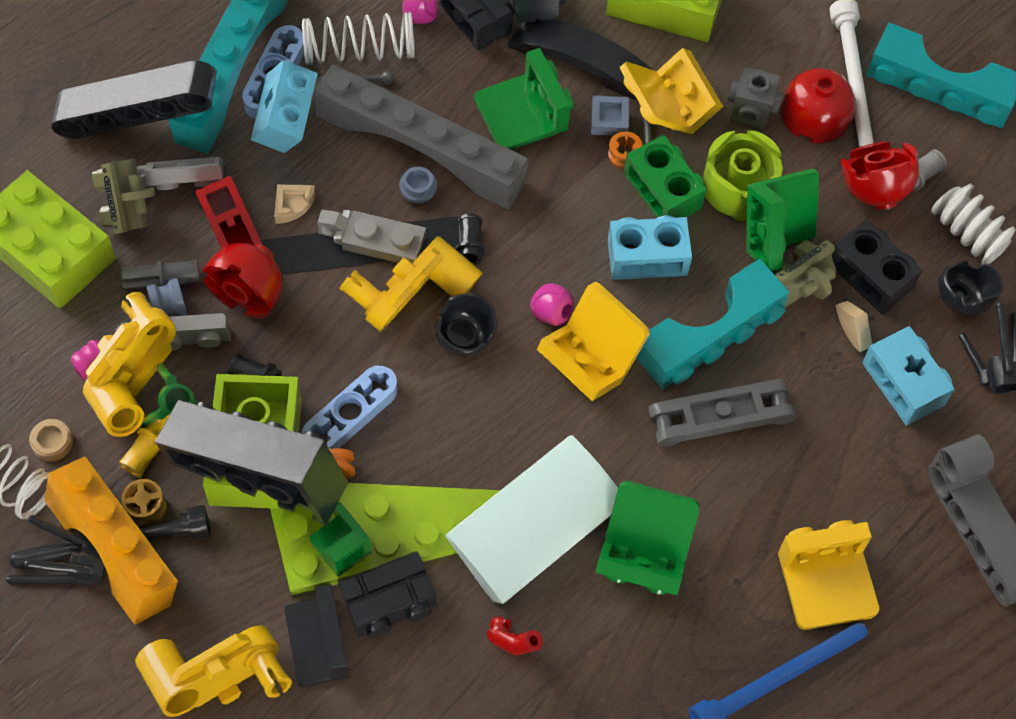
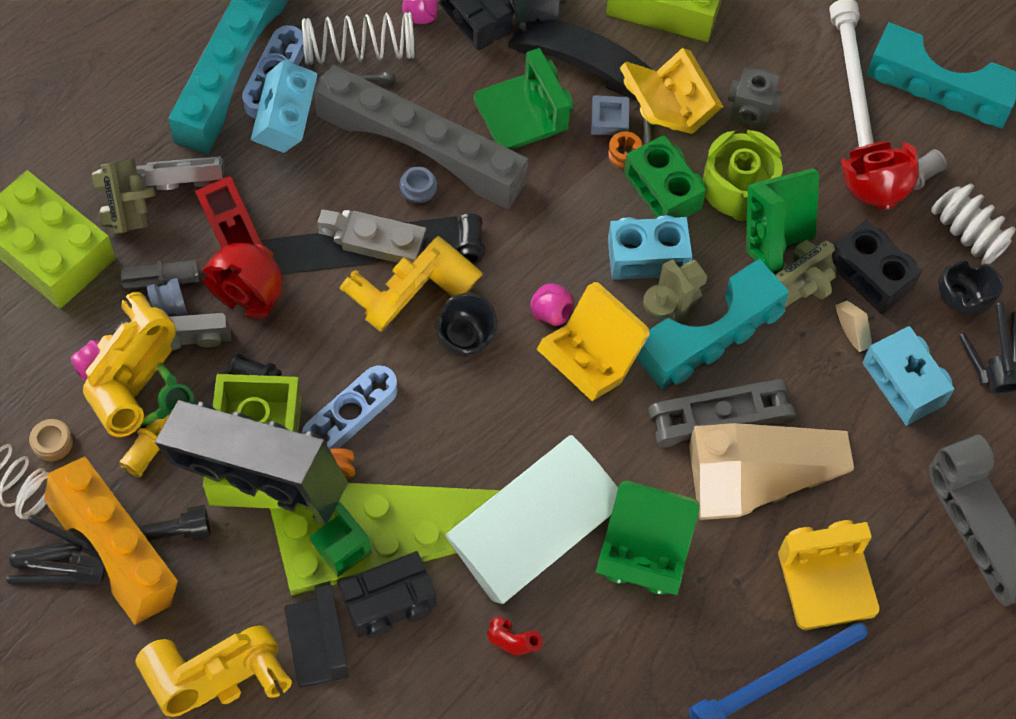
beam [51,61,217,139] -> none
pearl gold wheel [121,479,168,527] -> none
tan tile [274,184,316,224] -> none
red cylinder [780,68,856,143] -> none
none -> olive hips [643,259,707,324]
none -> tan wedge [689,423,854,520]

